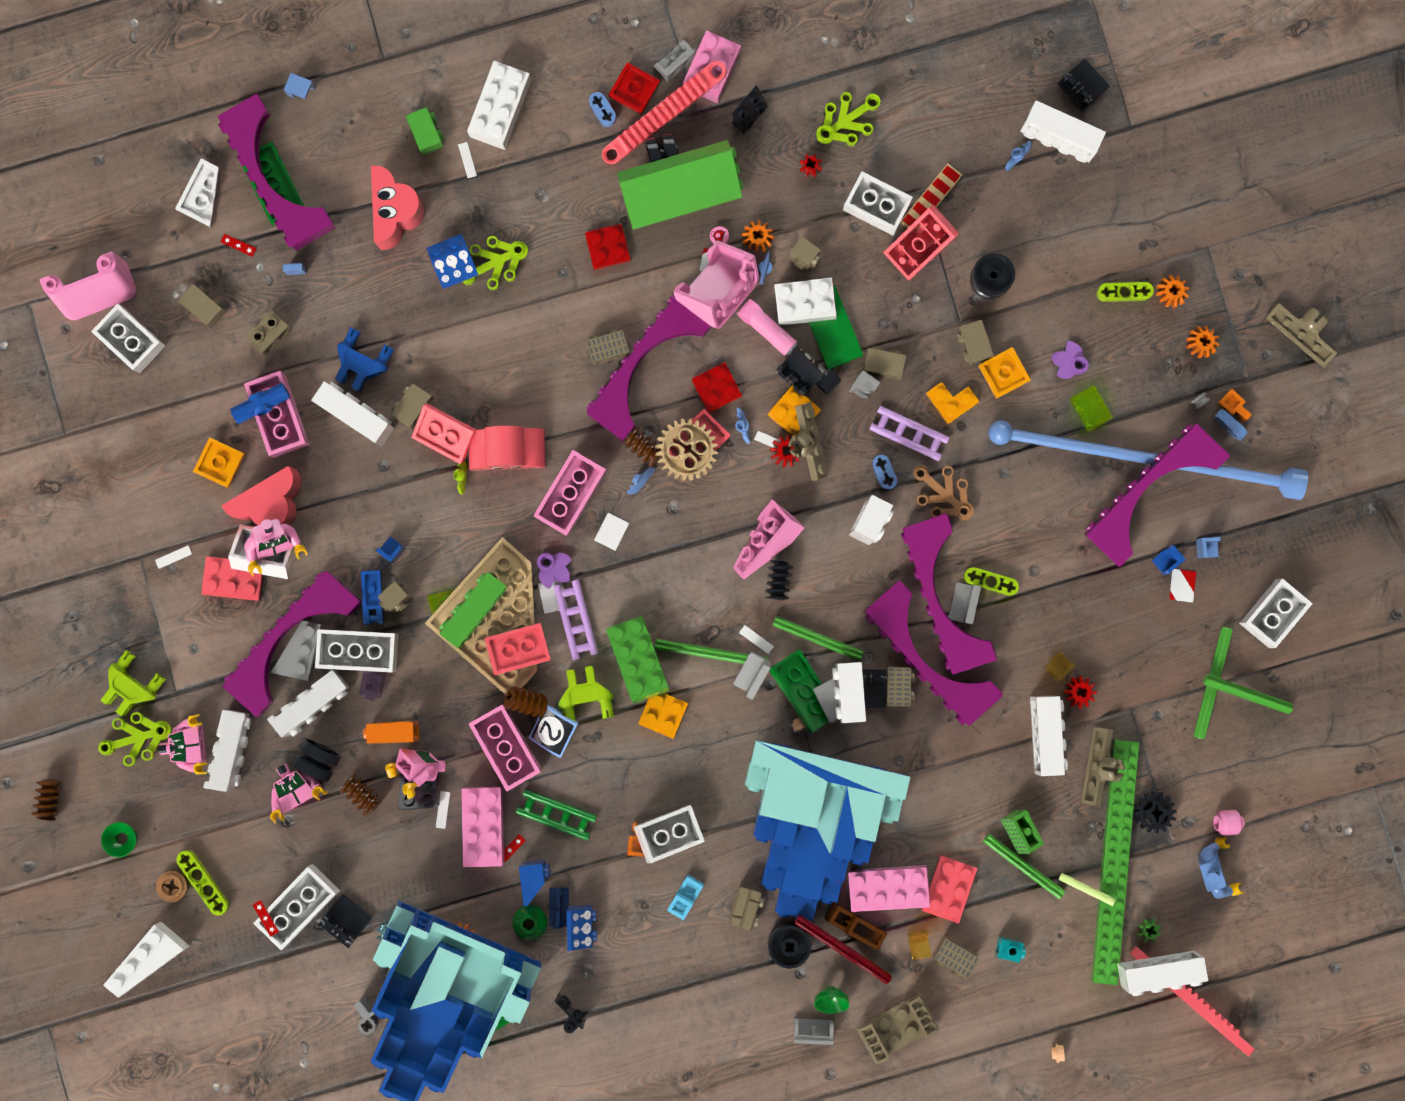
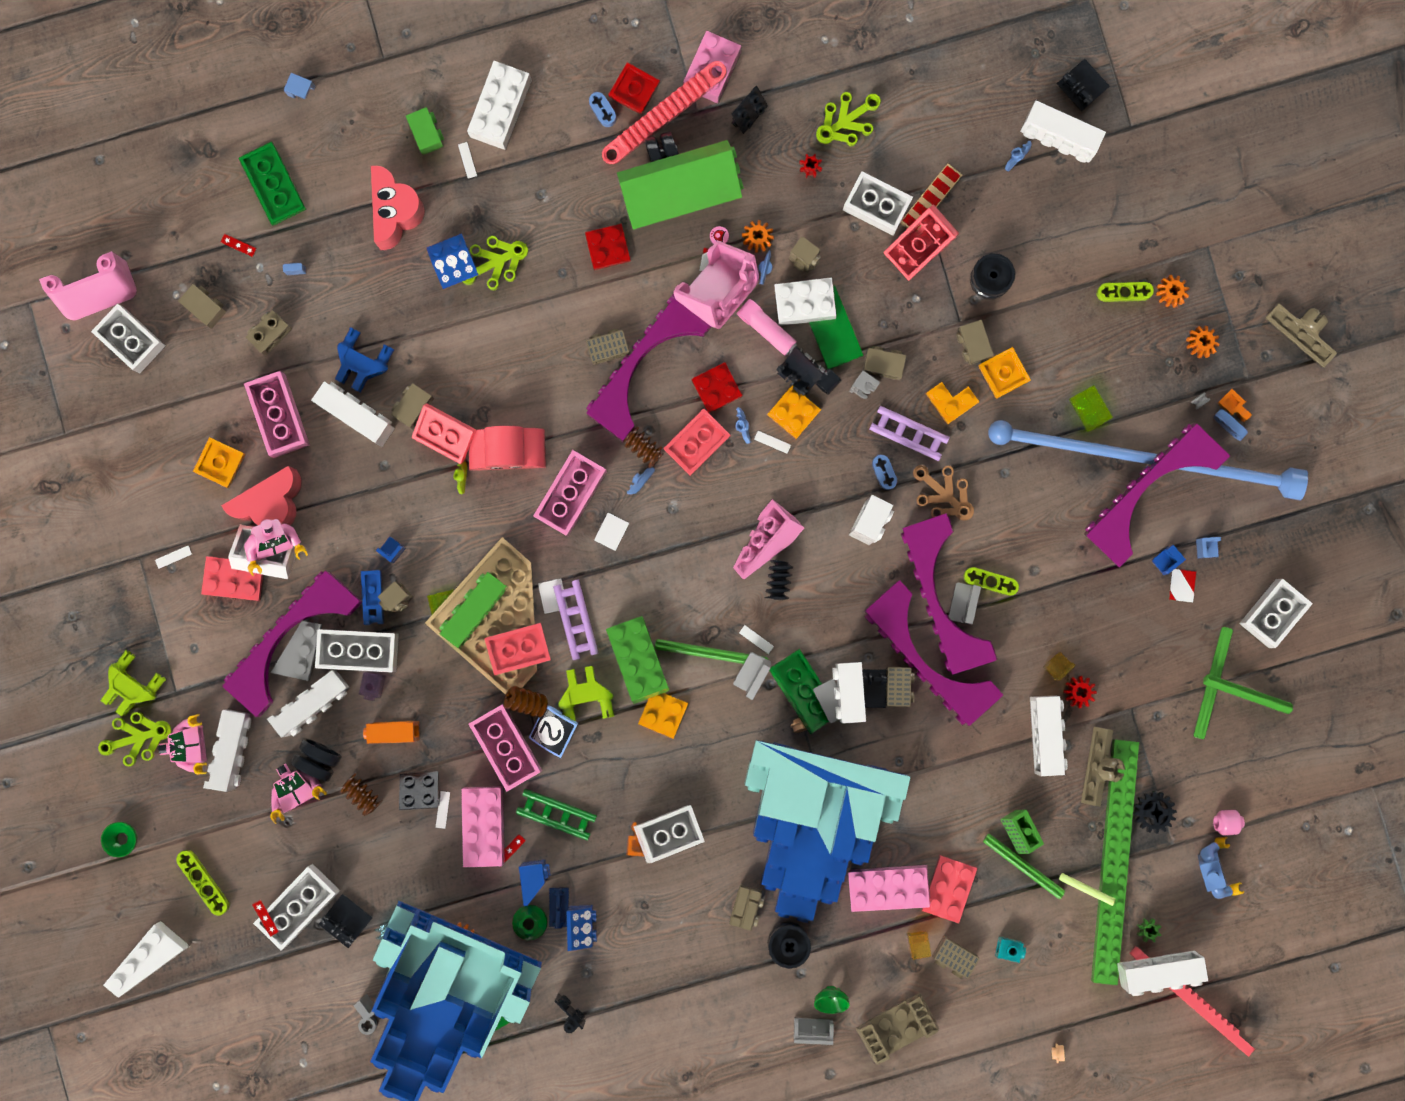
reddish brown piece [31,779,62,821] -> none
medium nougat gear [156,871,188,902] -> none
white wing [175,159,219,228] -> none
magenta arch [217,94,336,251] -> none
blue piece [230,383,291,424] -> none
bright pink torso [385,748,446,799] -> none
medium lavender plate [537,553,571,589] -> none
light grey hinge [654,40,695,82] -> none
tan gear [655,418,718,481] -> none
medium azure slope [667,874,704,920] -> none
red gear [769,435,800,468] -> none
bright green axle [773,616,863,661] -> none
dark tan plate [788,402,828,481] -> none
dark red axle [794,915,892,984] -> none
reddish brown slope [824,902,888,950] -> none
medium lavender plate [1051,341,1089,379] -> none

